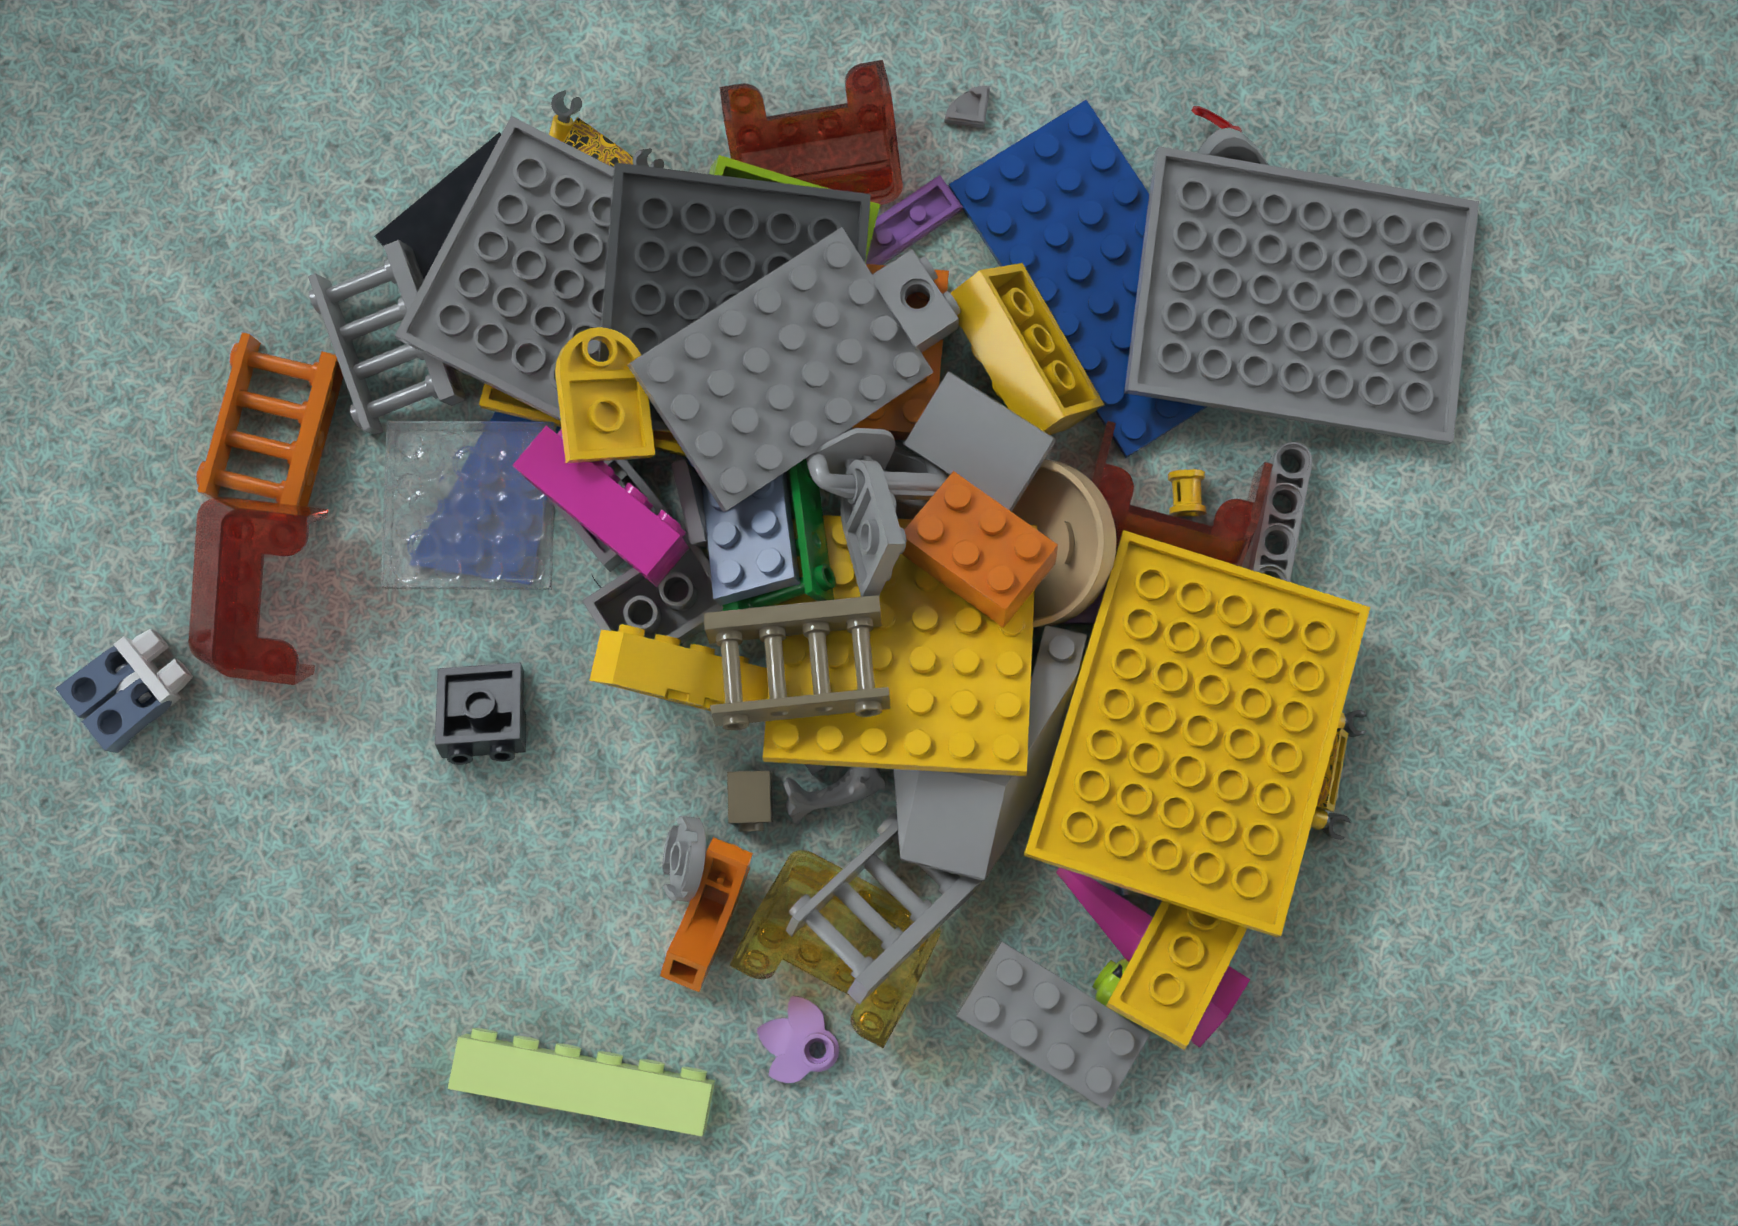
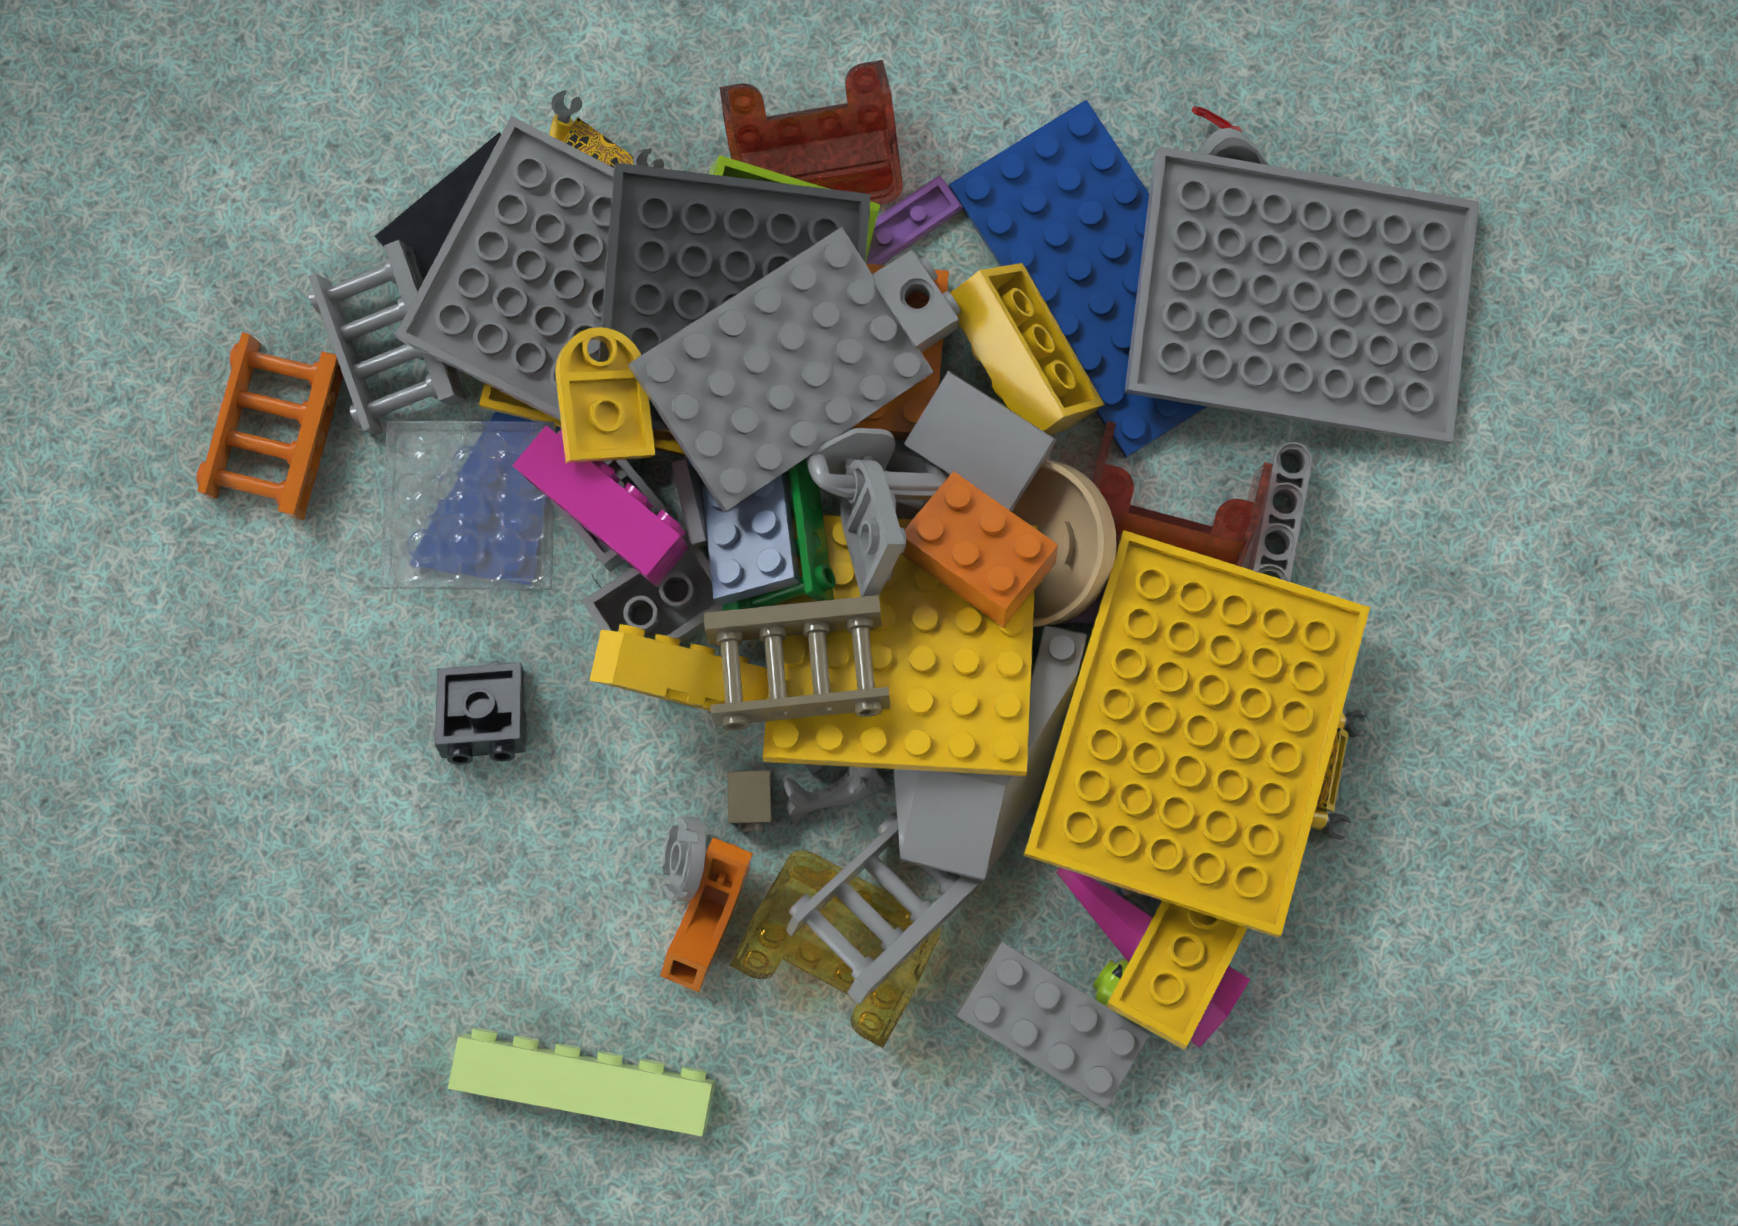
sand blue hips [55,629,193,753] -> none
clear red windscreen [188,497,328,685] -> none
lavender plate [757,996,839,1083] -> none
light grey tile [944,86,990,128] -> none
yellow bush [1168,469,1207,517] -> none

